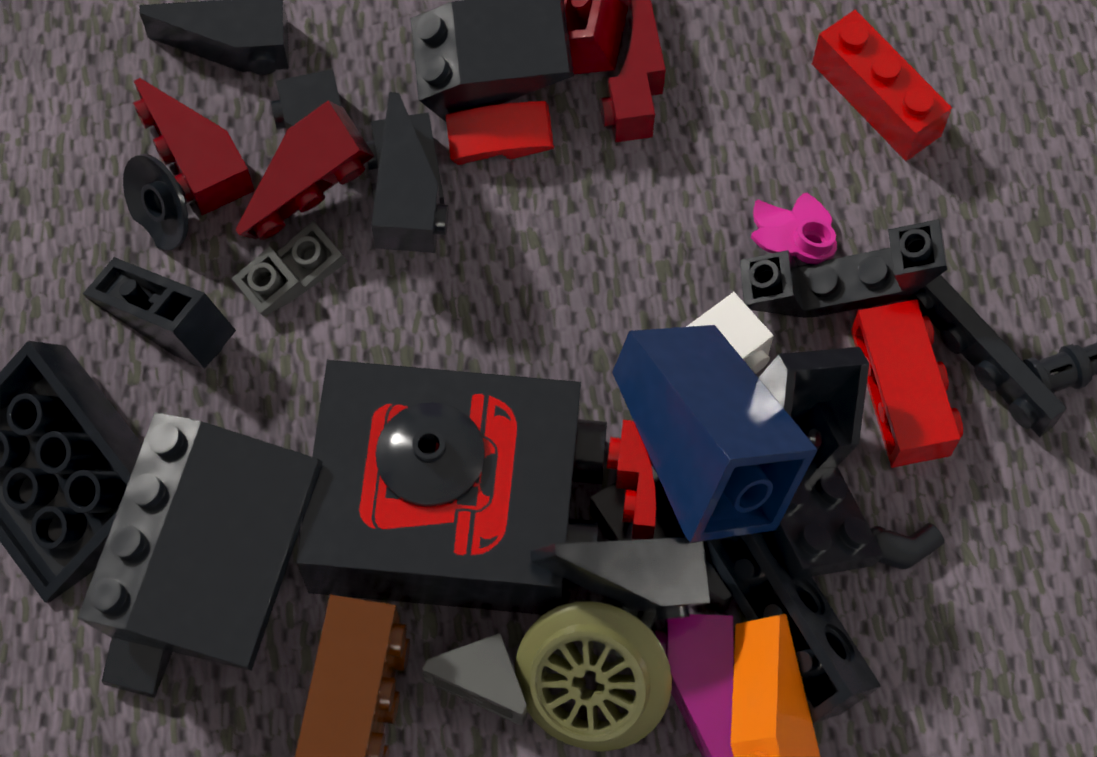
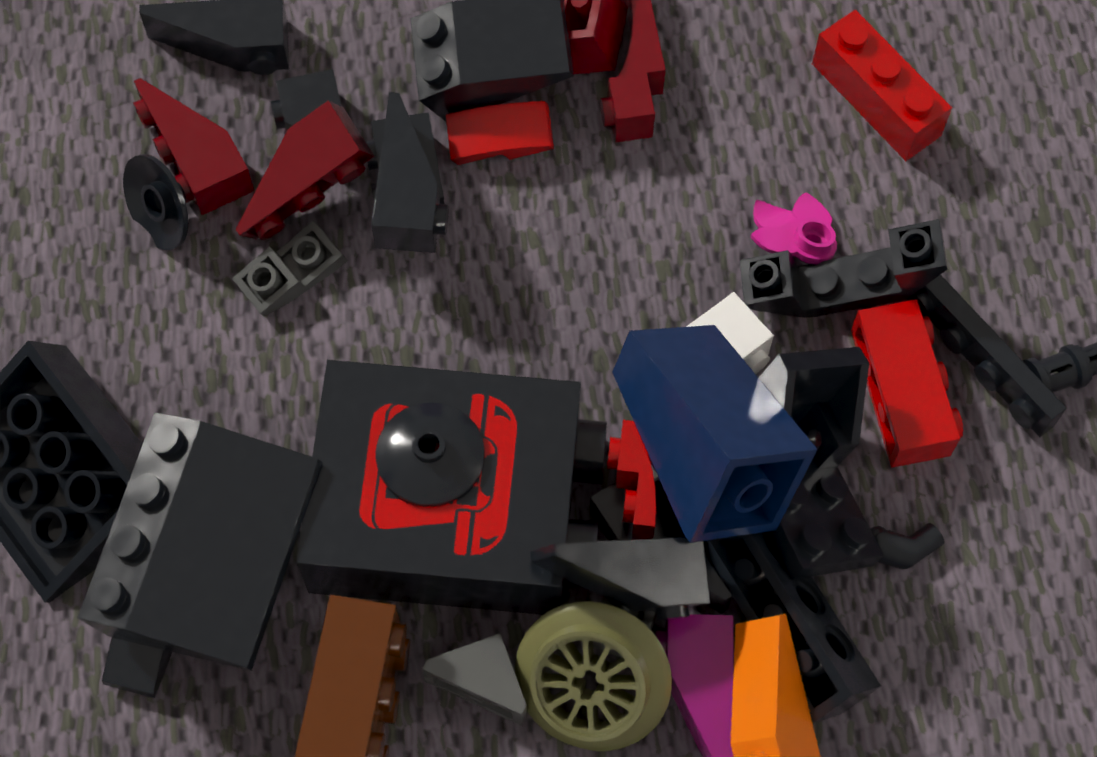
black slope [83,257,236,369] -> none

